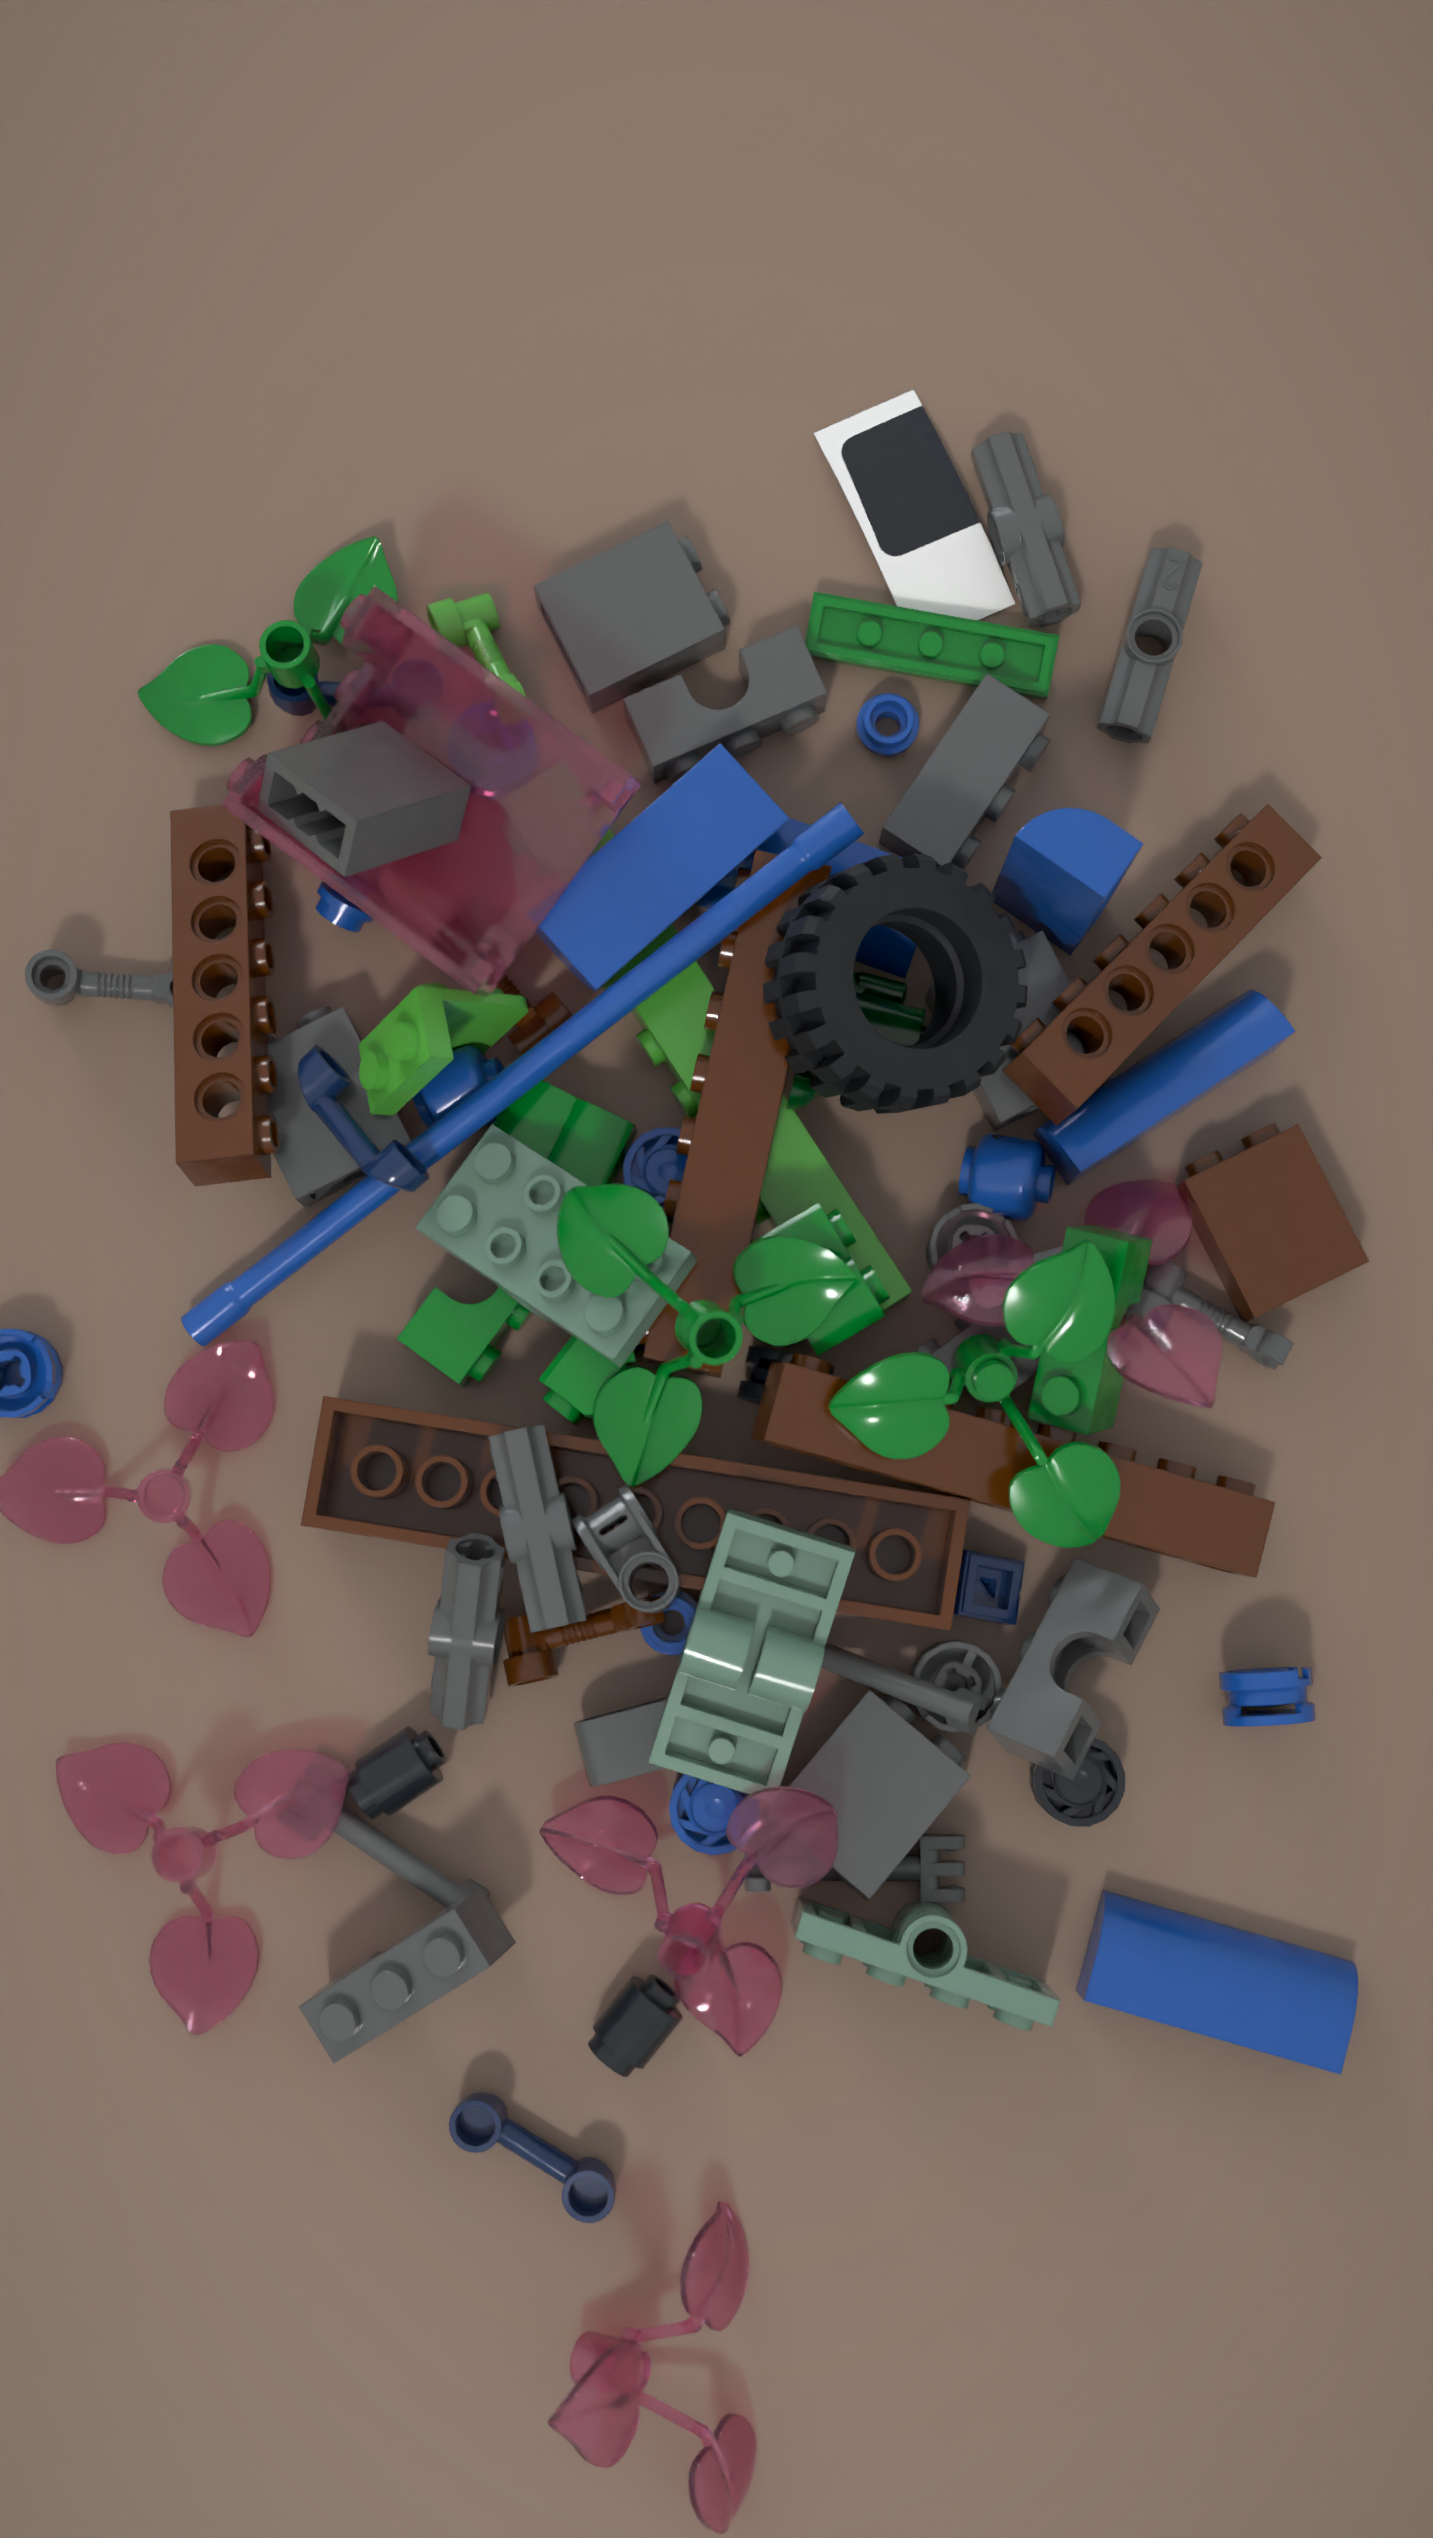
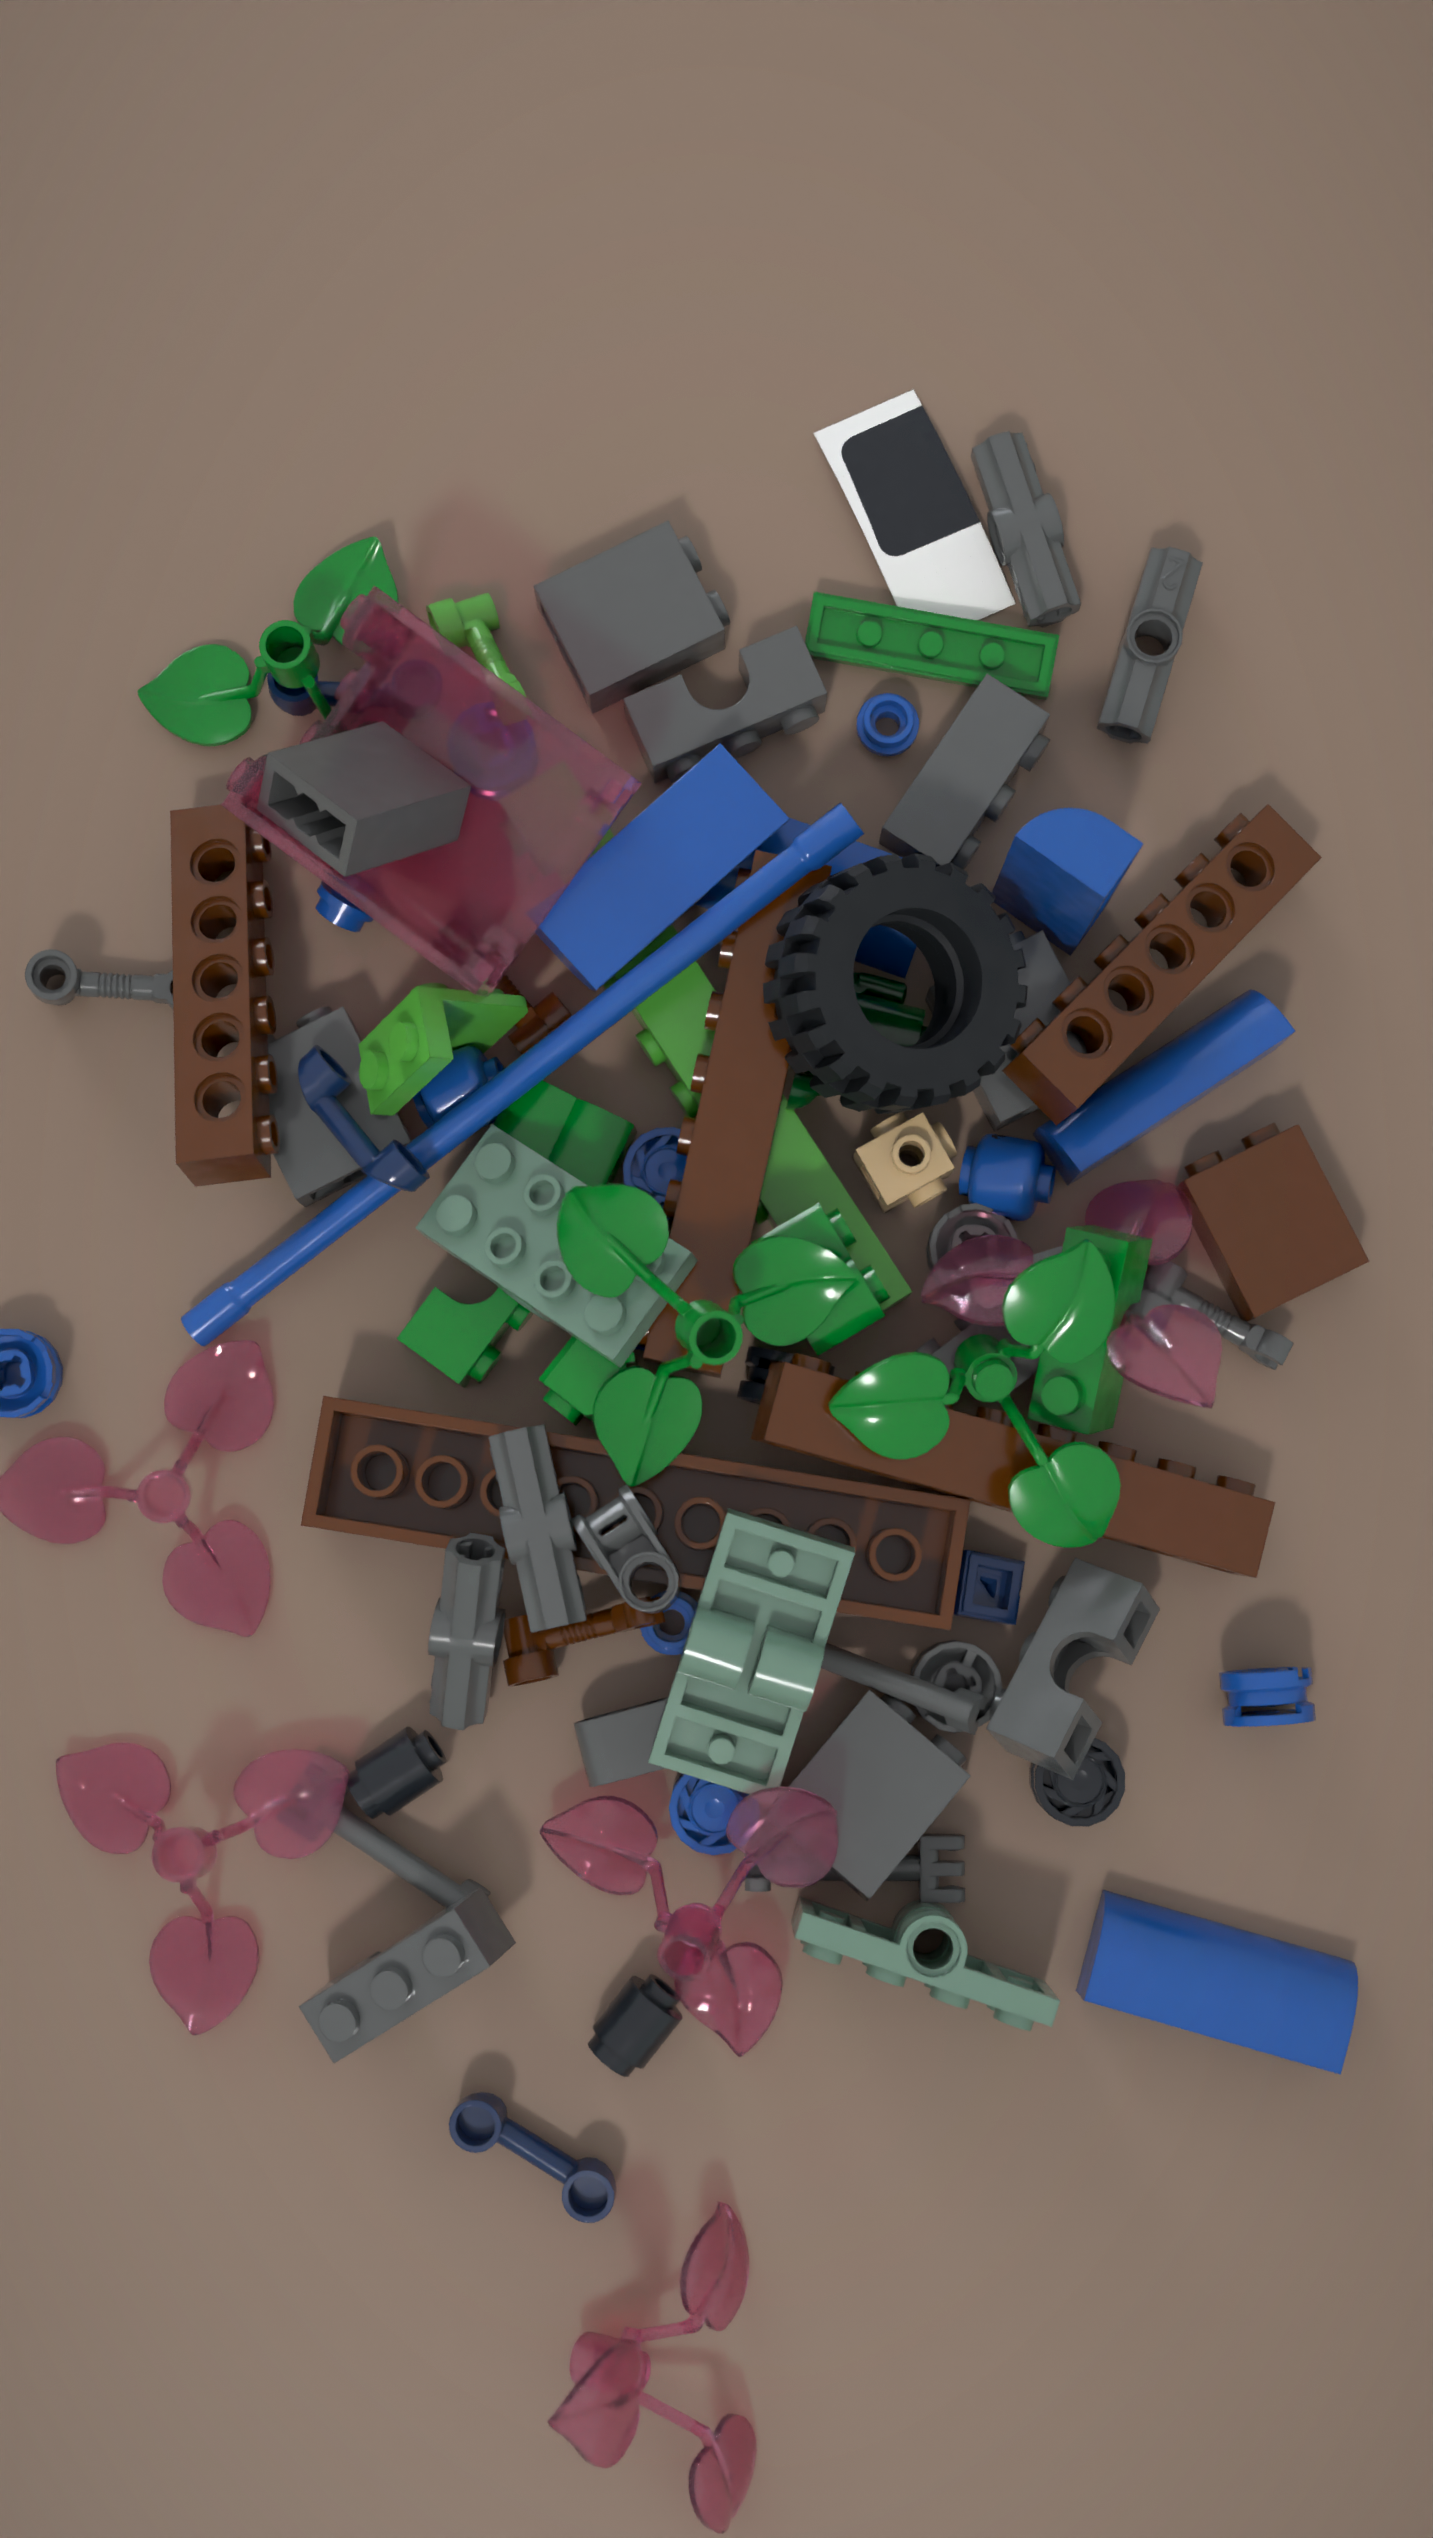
none -> tan brick [853,1112,957,1213]

